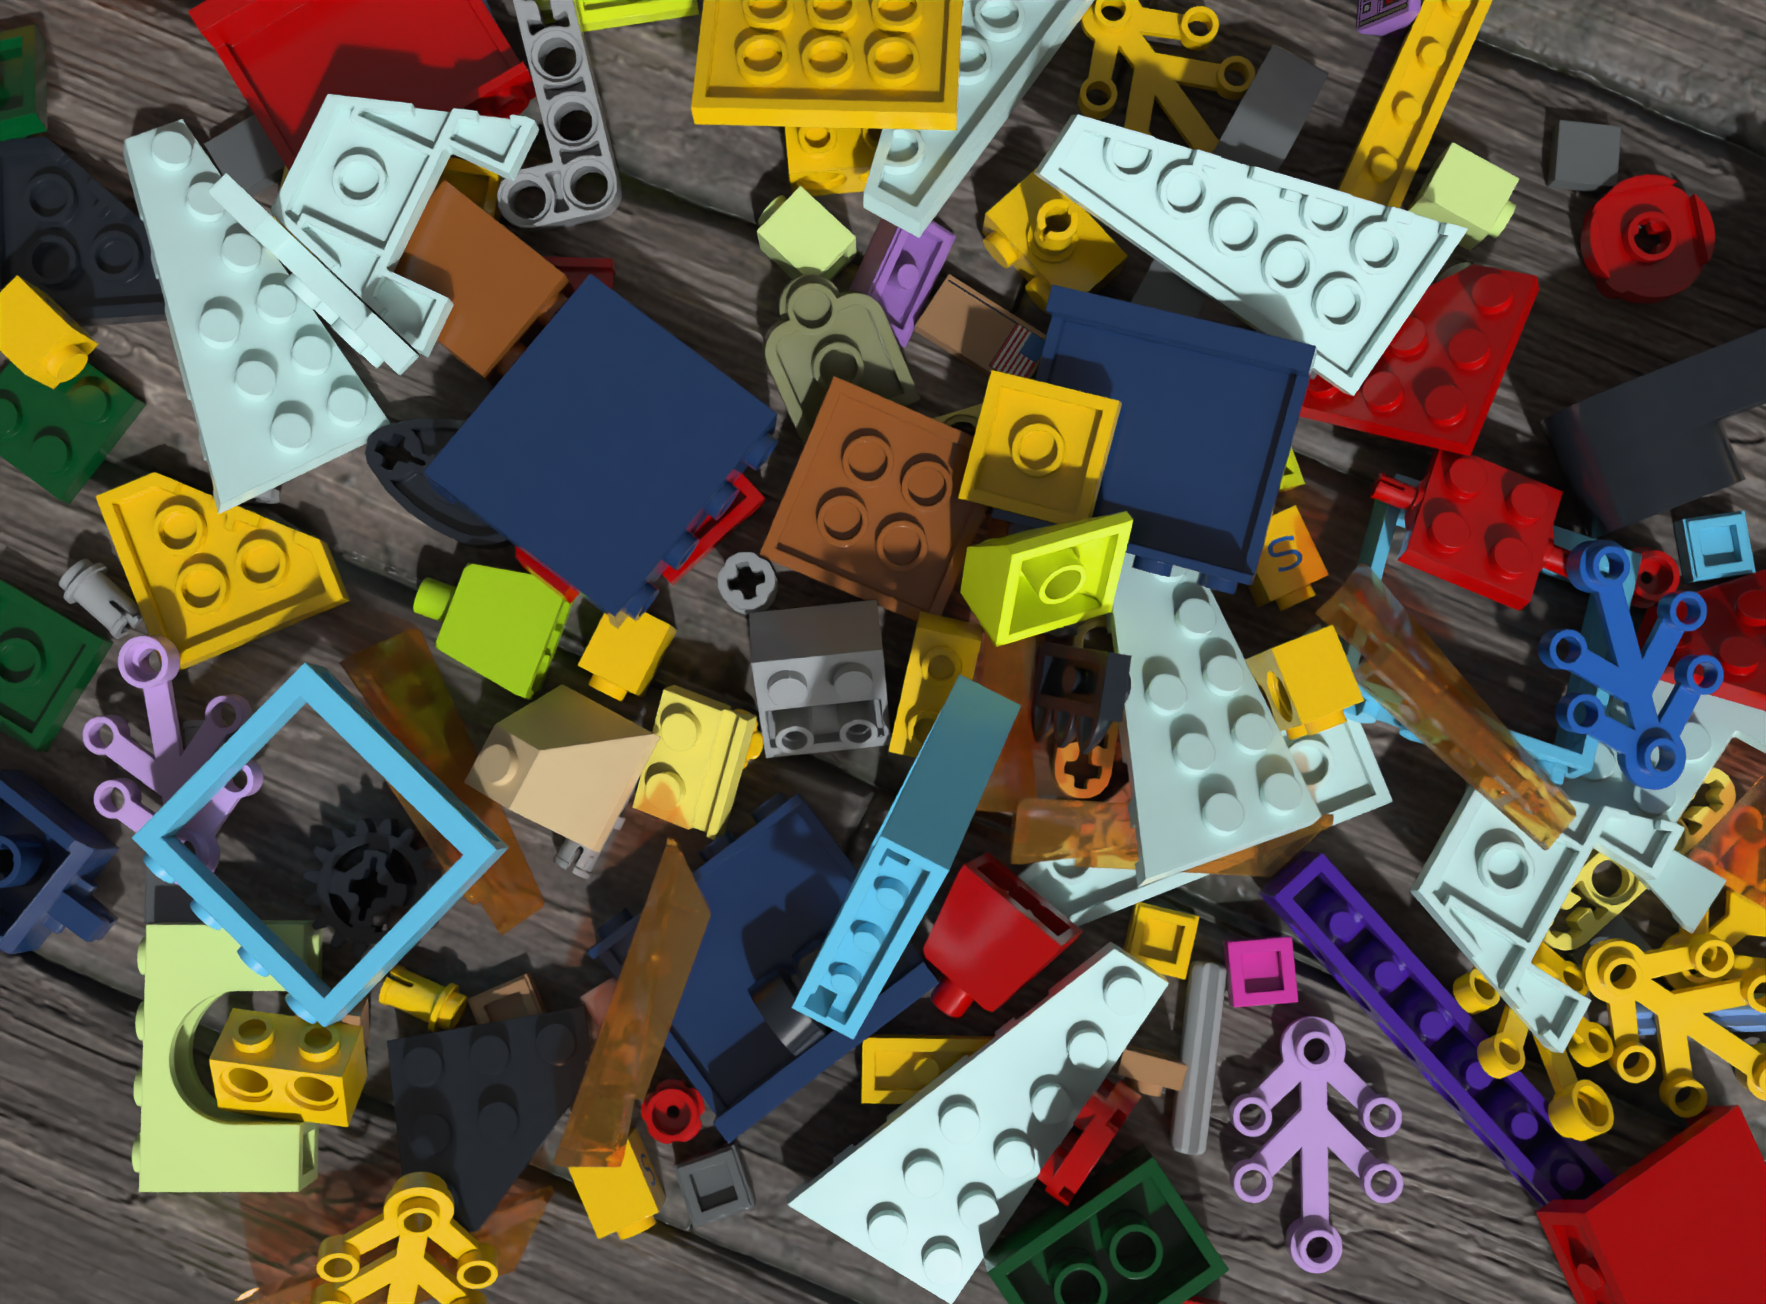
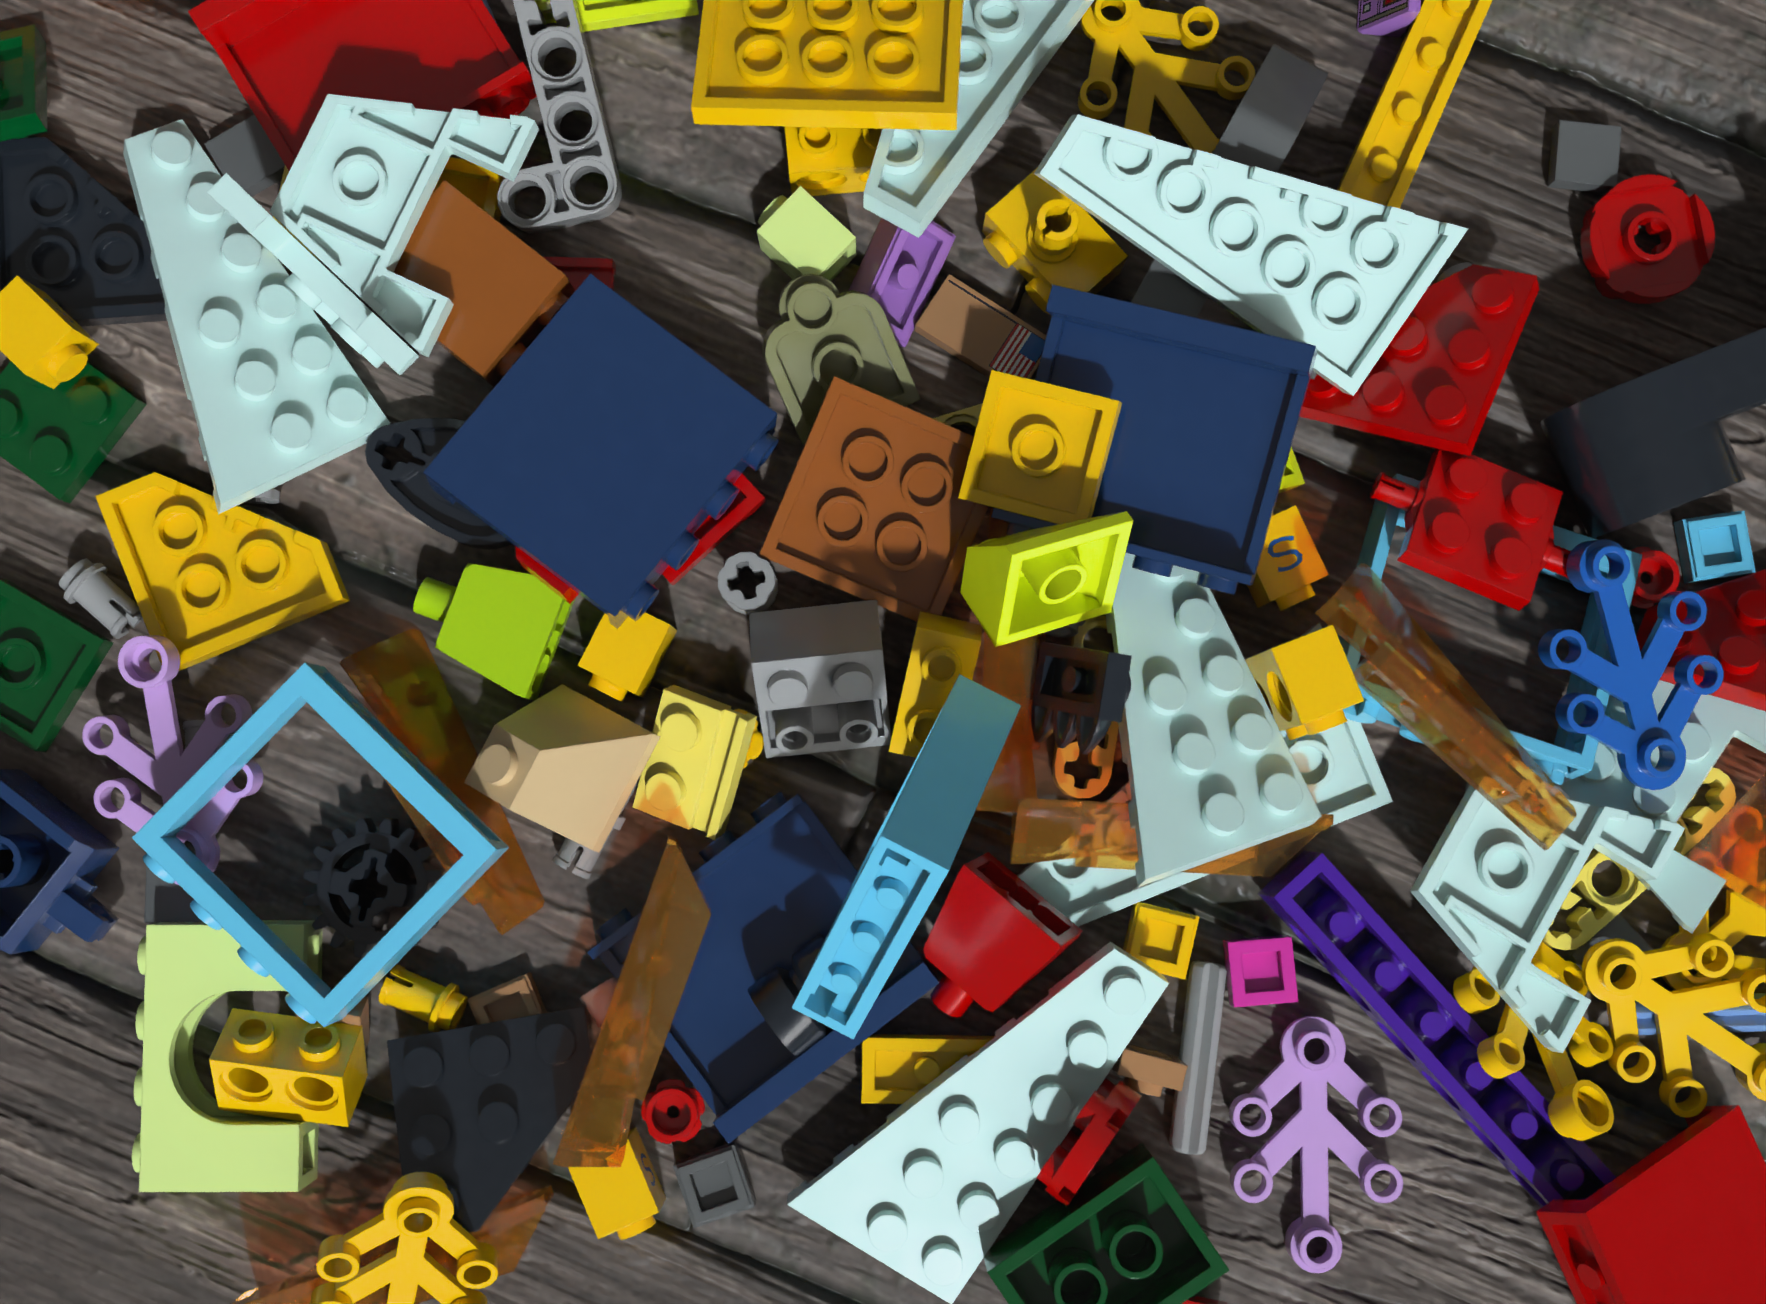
yellowish green brick [1408,142,1519,251] -> none

